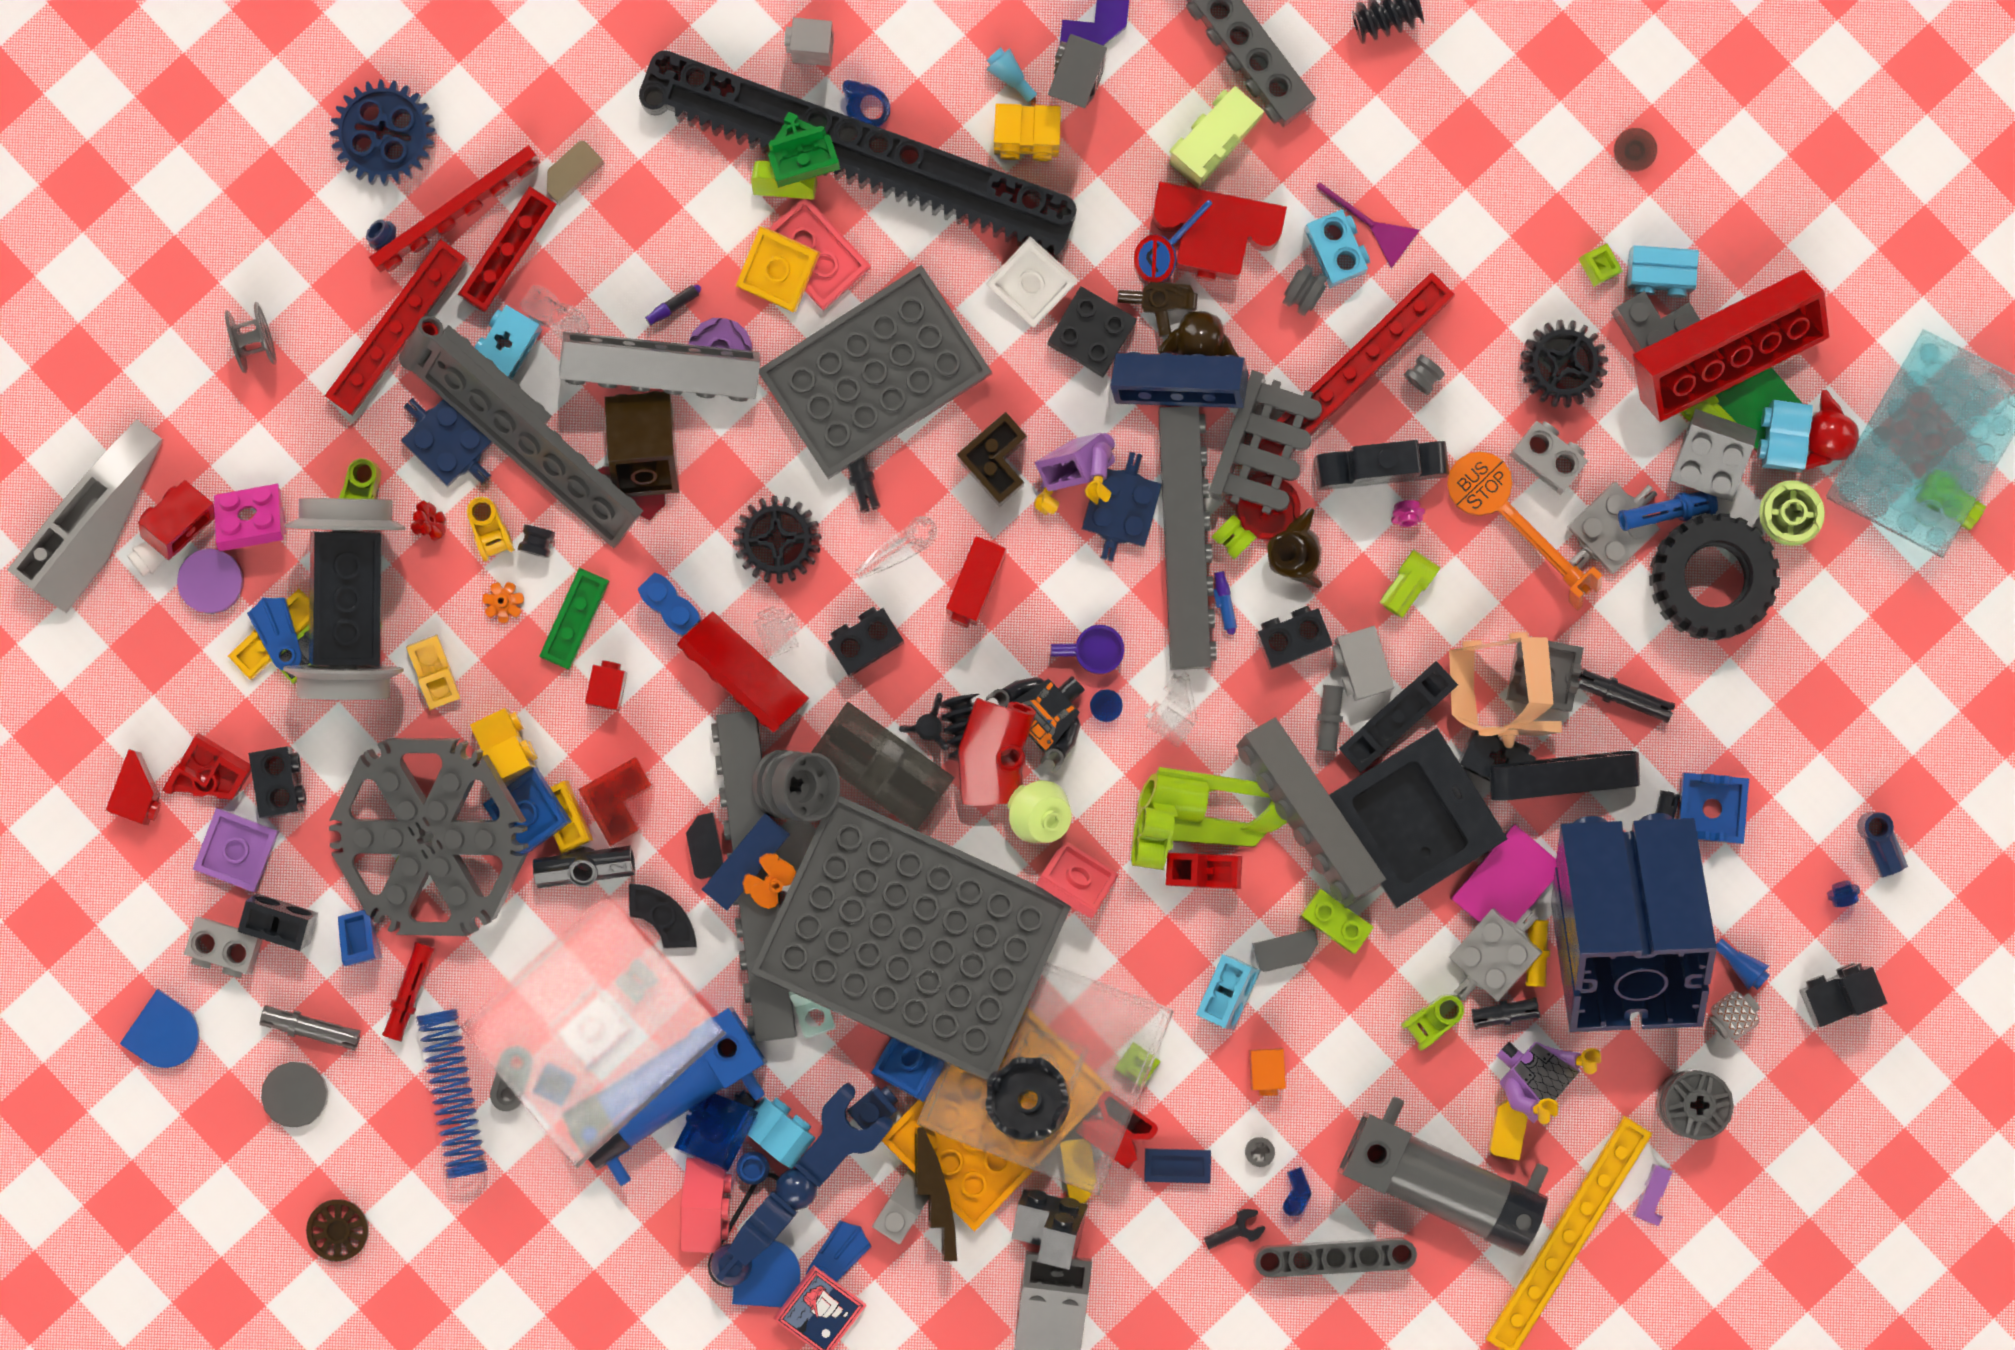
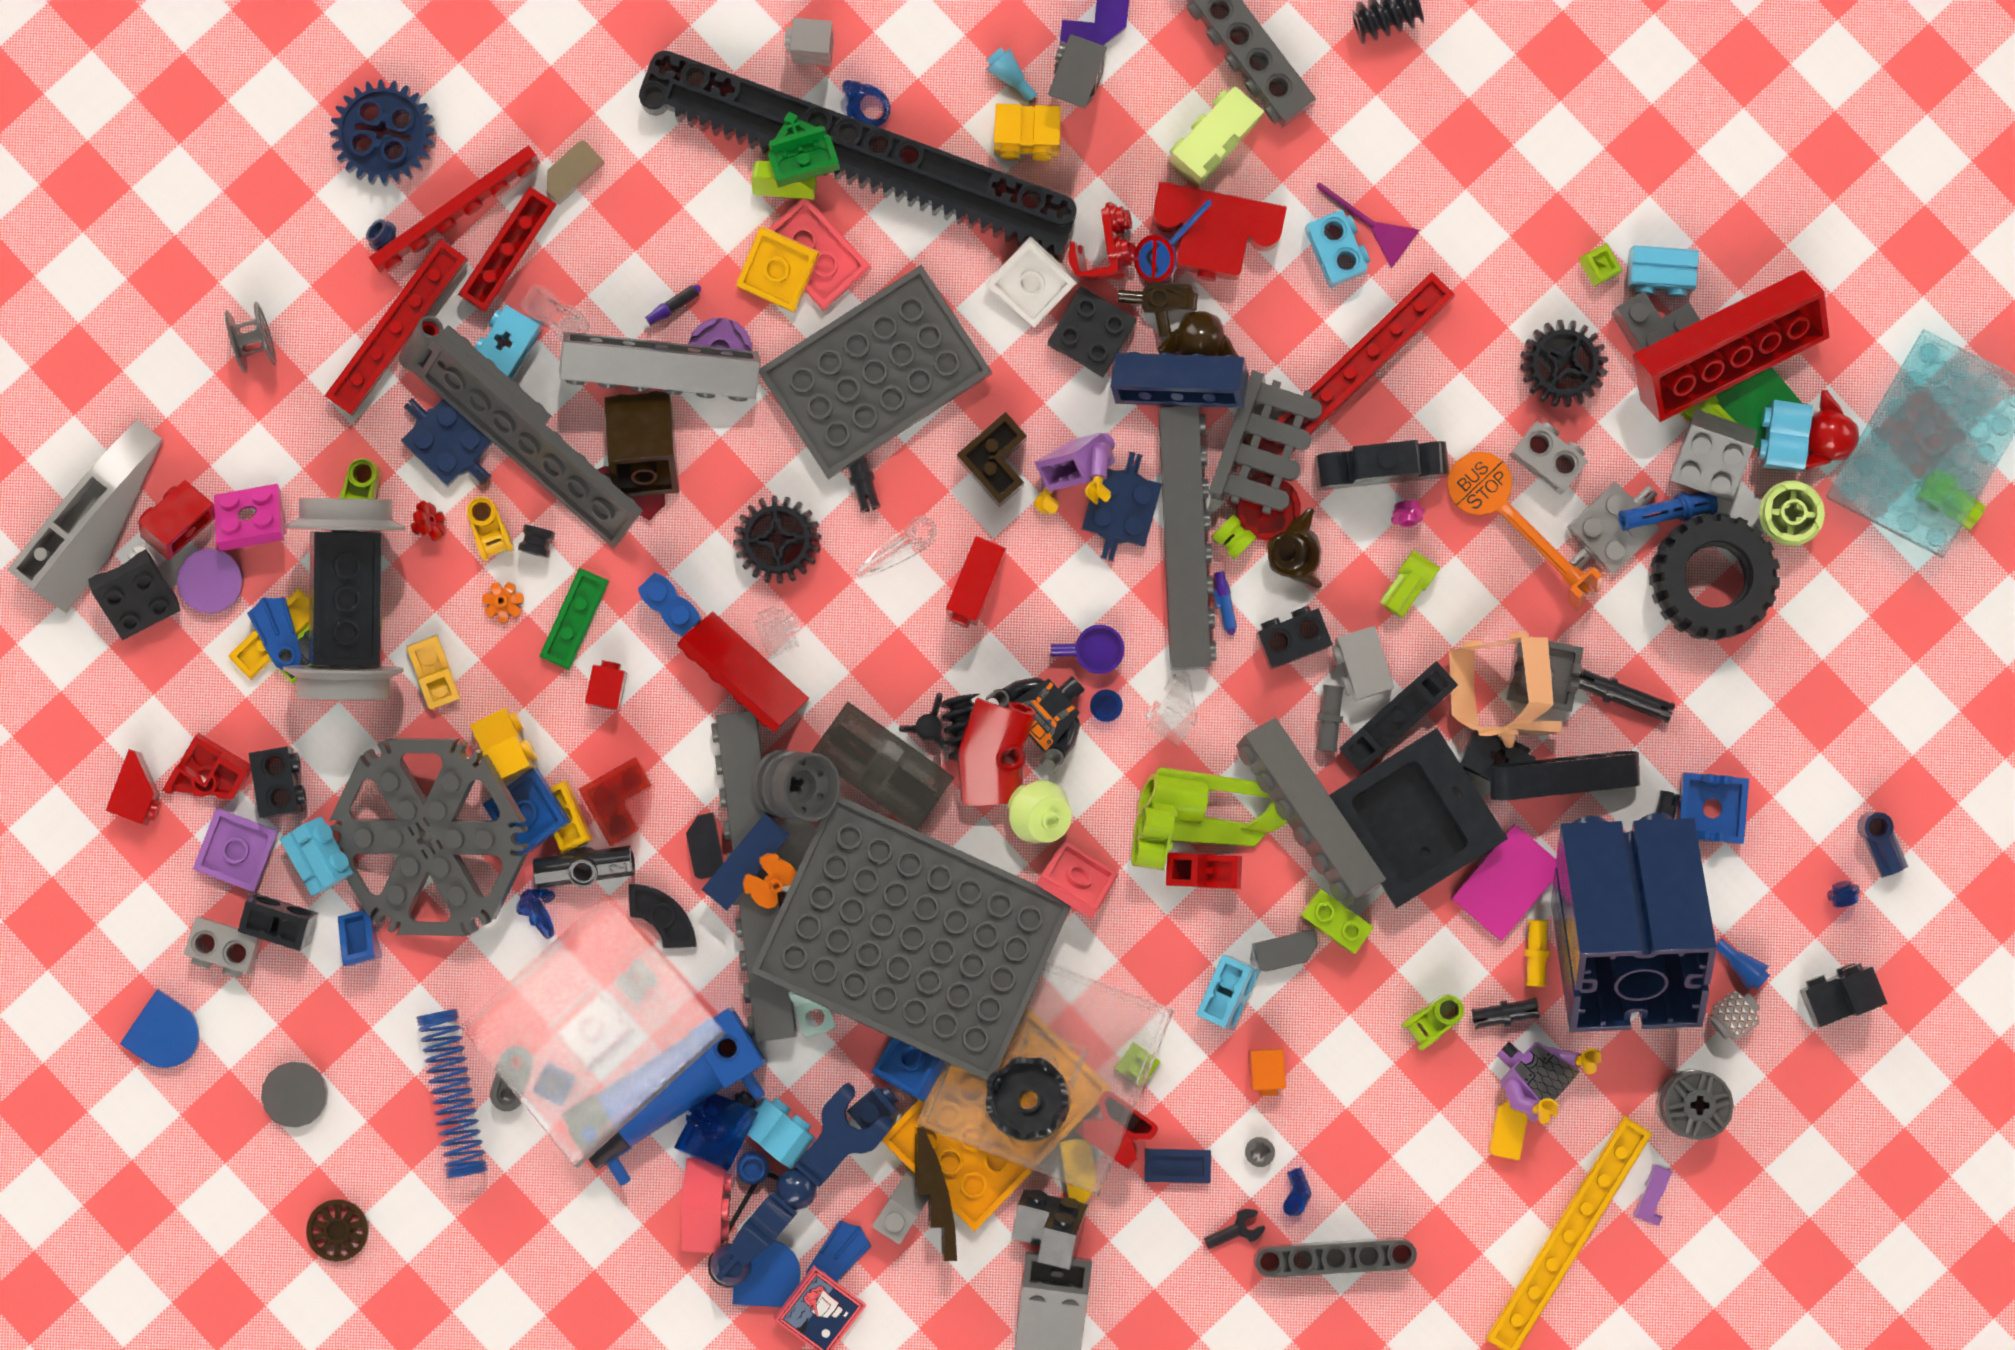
dark grey pin [259,1005,361,1051] -> none
red pin [382,942,435,1042] -> none
black brick [827,607,904,677] -> none
dark grey wheel [1282,264,1328,316] -> none
dark grey piece [1337,1096,1549,1257] -> none
dark grey wheel [1404,354,1445,395] -> none
light grey plate [1449,908,1543,1001] -> none
clear smoke piece [1613,128,1657,172] -> none
none -> black brick [88,549,181,641]
none -> medium azure brick [280,816,354,897]
none -> clear blue piece [516,888,556,939]
none -> red piece [1068,202,1137,281]

